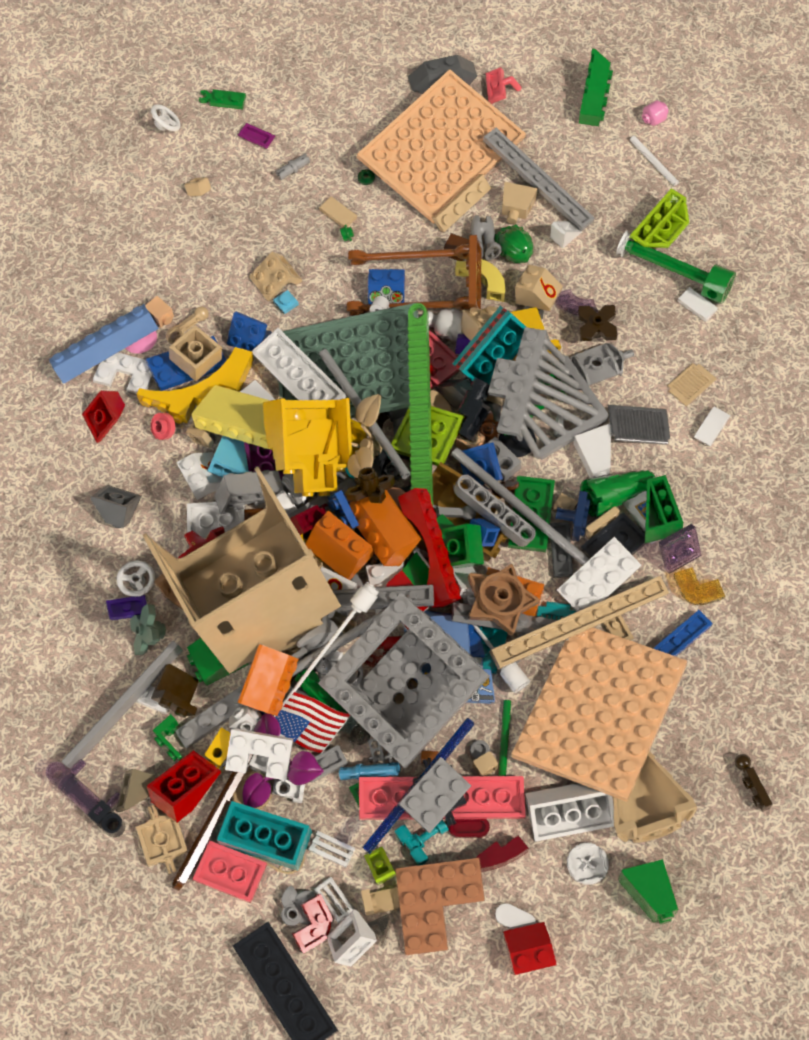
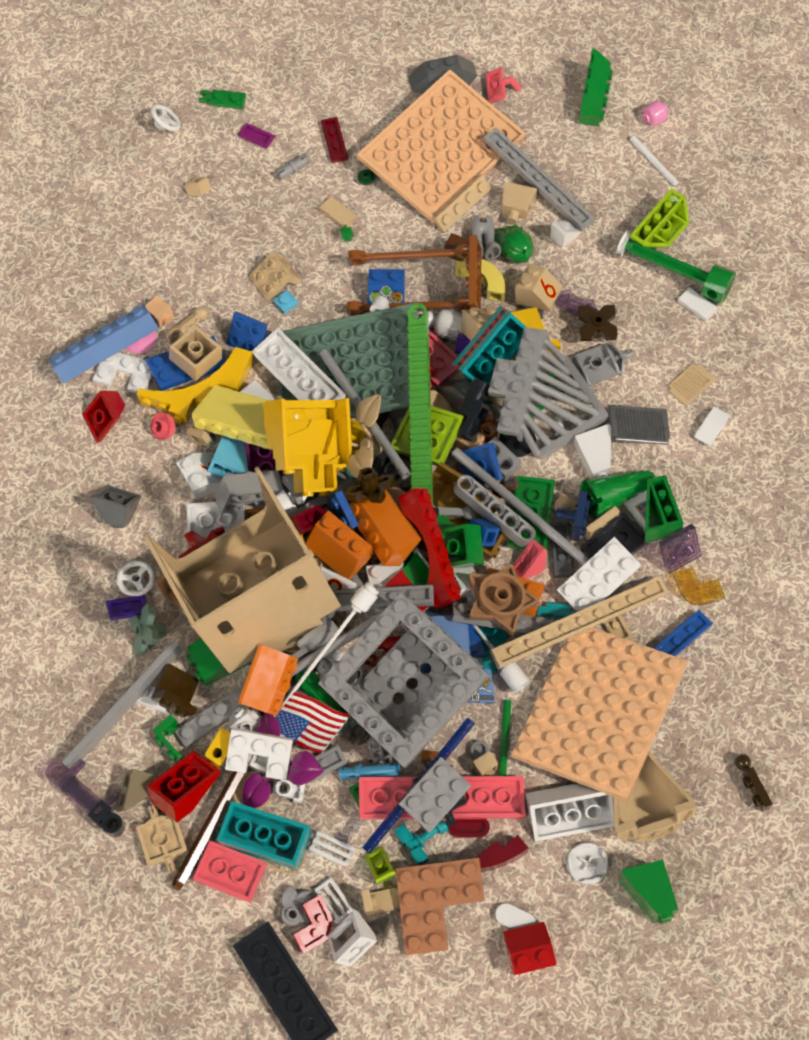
none -> dark red tile [321,117,349,163]
none -> coral slope [513,539,546,579]

